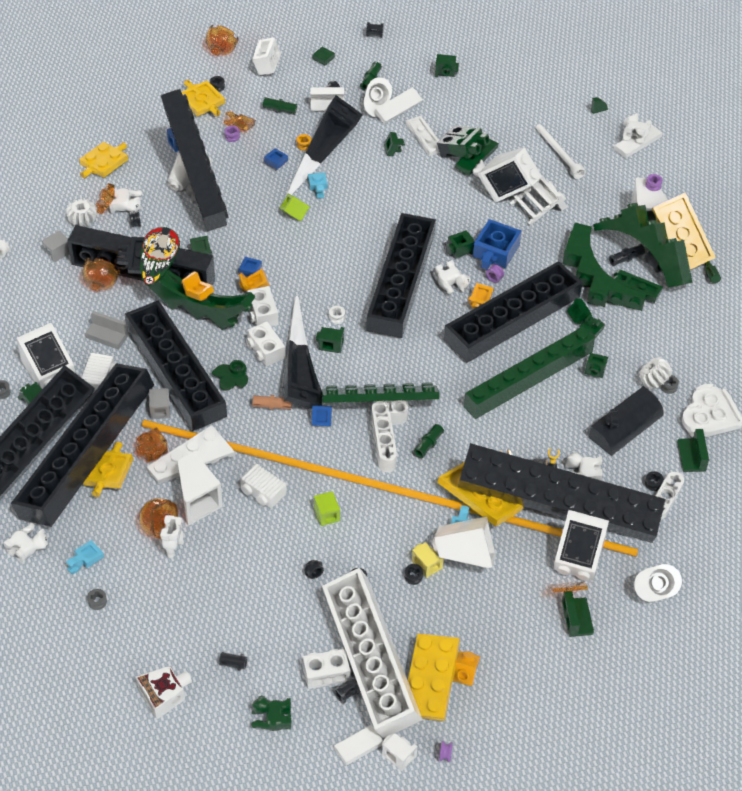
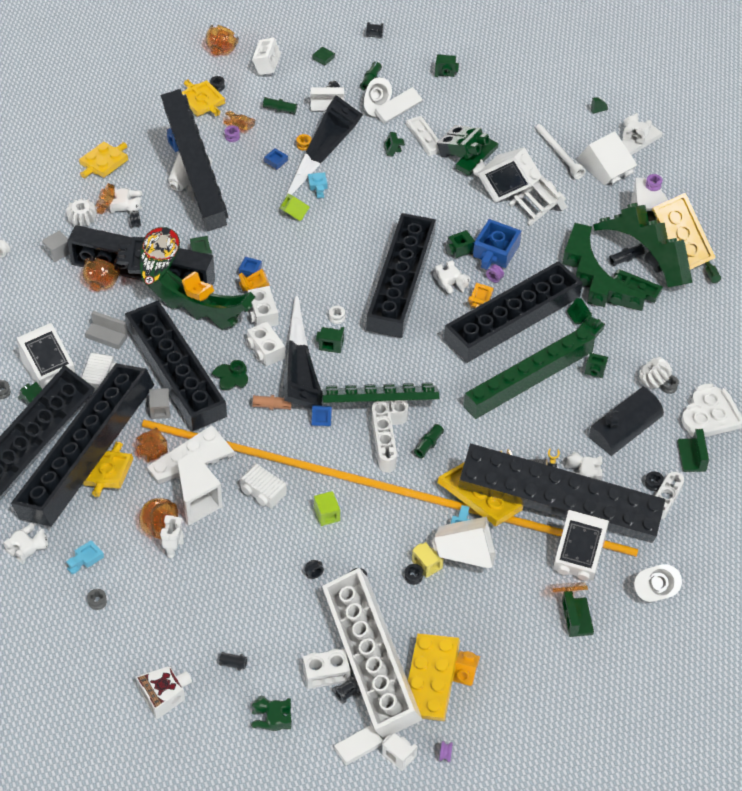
none -> white slope [576,131,637,186]

